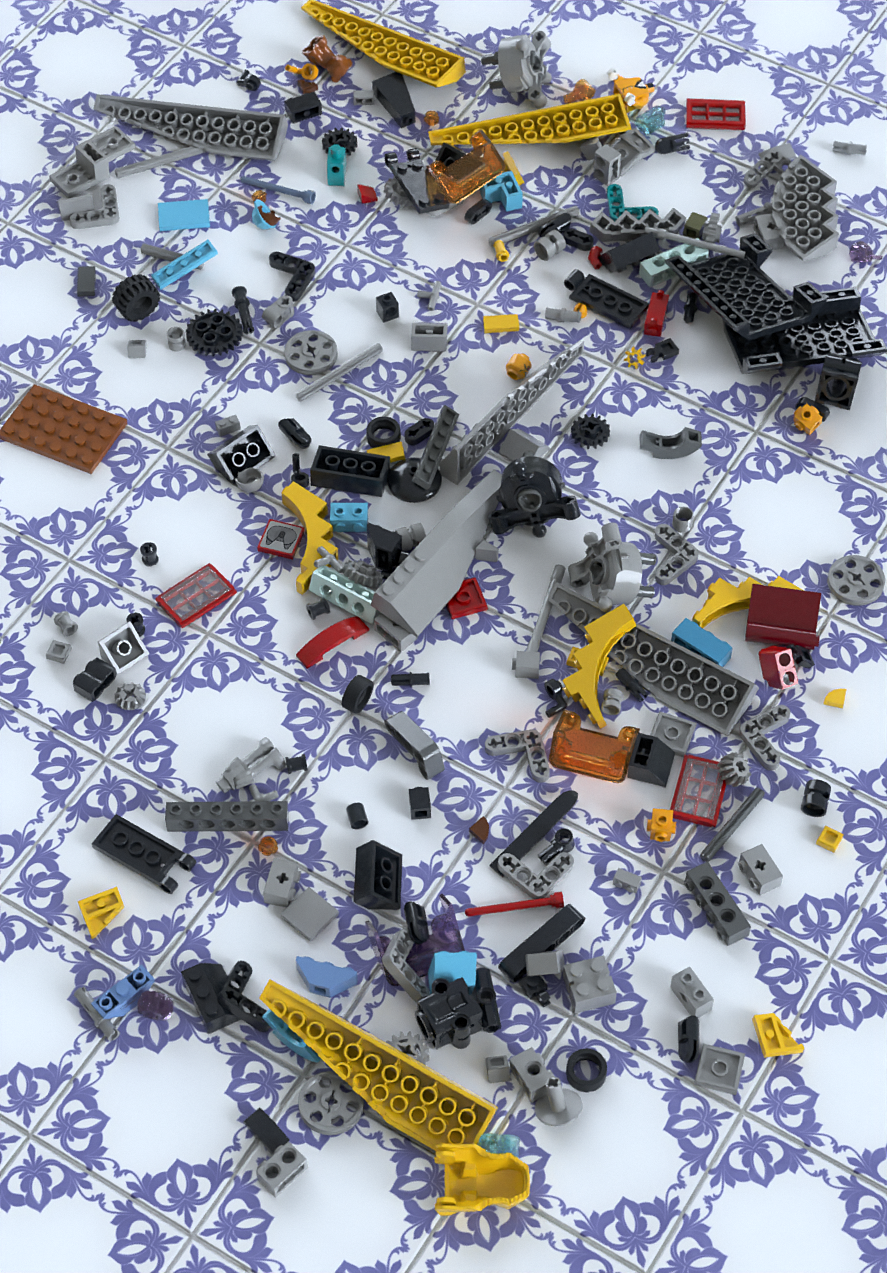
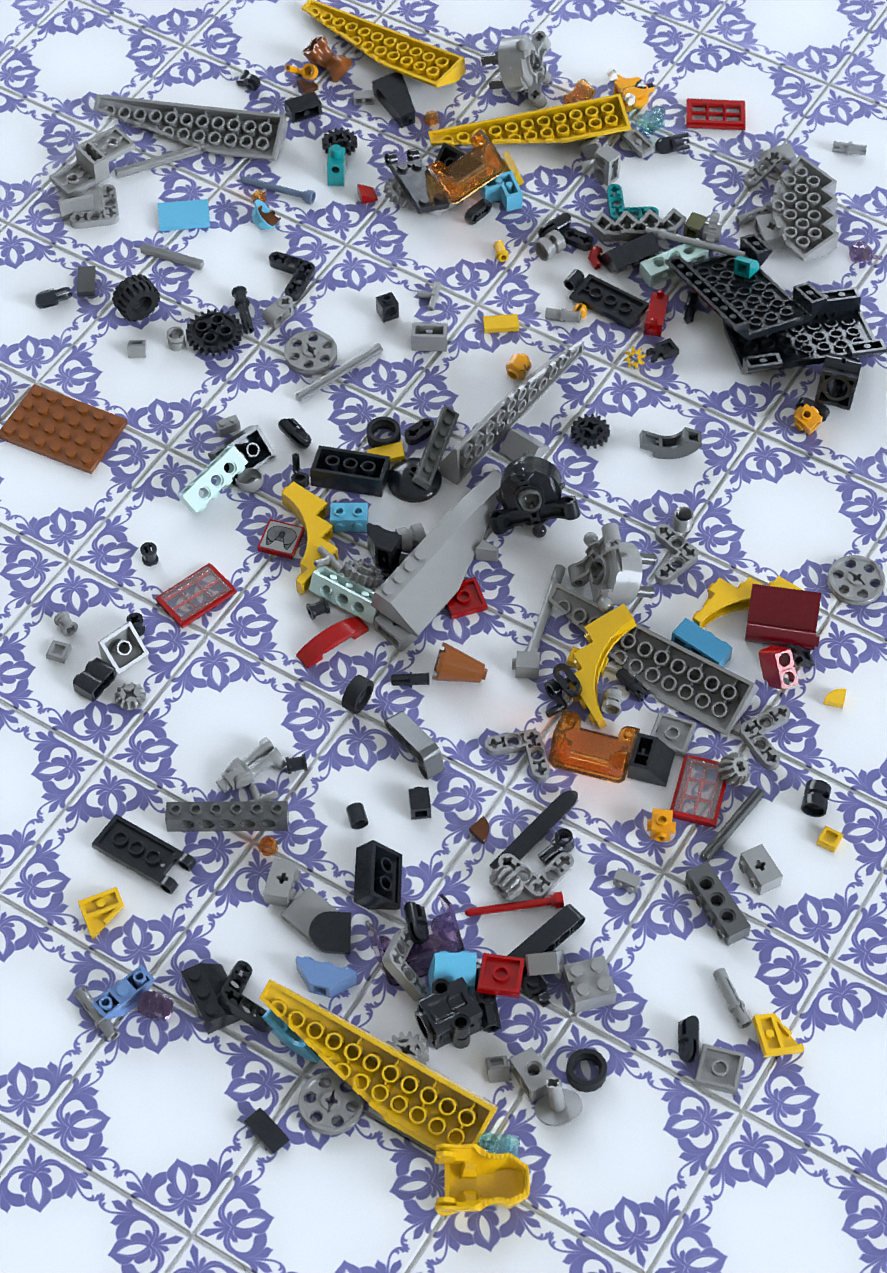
medium azure tile [151,239,218,290] -> none
light grey brick [256,1141,308,1197] -> none
light grey axle [489,206,580,247] -> none
light grey tile [609,134,645,177] -> none
light grey brick [670,966,714,1018] -> none
none -> black arm [35,287,73,309]
none -> light aqua brick [177,446,248,512]
none -> black tile [309,911,351,955]
none -> dark orange cone [432,642,488,683]
none -> red tile [477,953,525,998]
none -> light grey gear [489,865,524,900]
none -> black beam [553,663,582,697]
none -> light grey pin [713,968,752,1029]
none -> teal brick [734,255,759,279]

